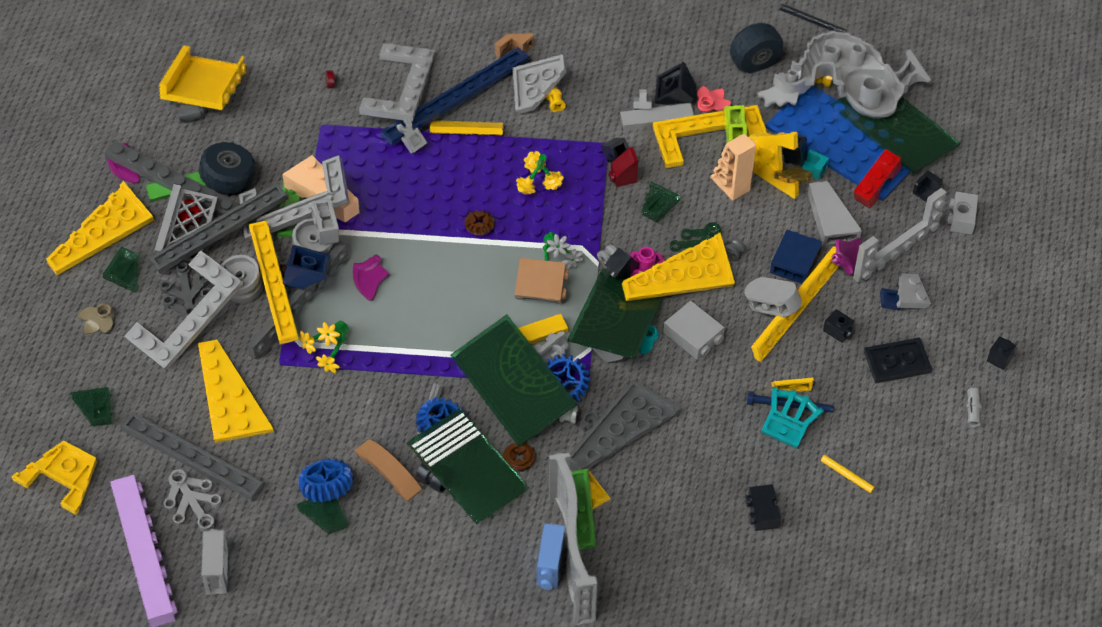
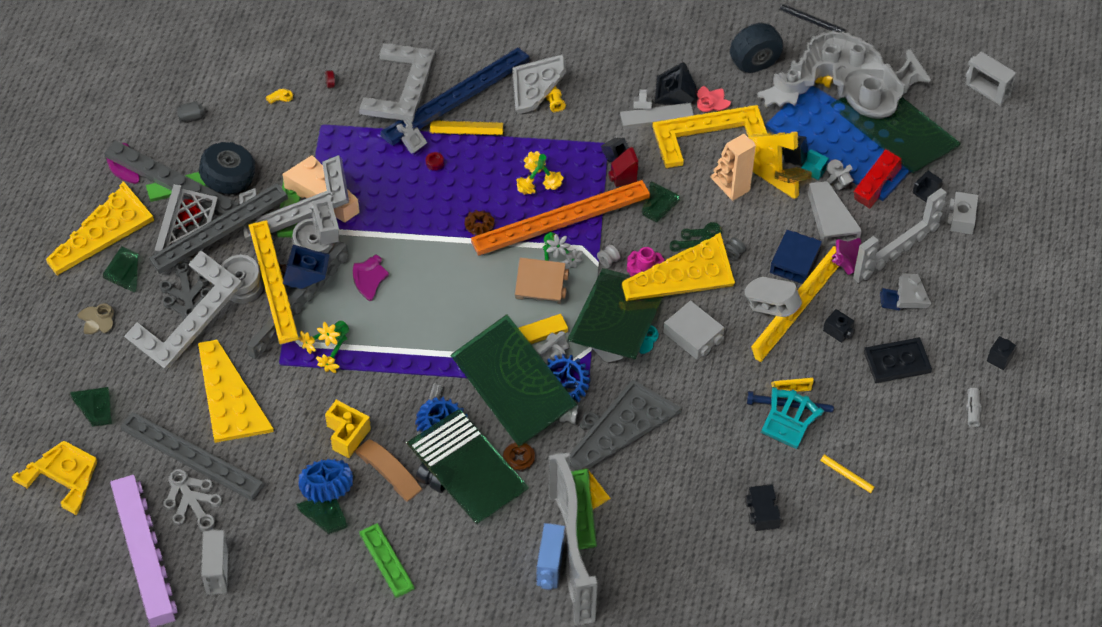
yellow panel [159,45,247,110] -> none
medium nougat slope [495,33,534,58] -> none
black brick [605,247,639,280] -> none
lime slope [724,105,747,143] -> none
none -> yellow arm [266,89,293,104]
none -> yellow brick [325,400,371,458]
none -> bright green tile [359,523,414,598]
none -> dark red tile [426,152,444,170]
none -> orange plate [471,180,650,256]
none -> light grey hips [826,159,853,191]
none -> light grey window [965,52,1016,105]

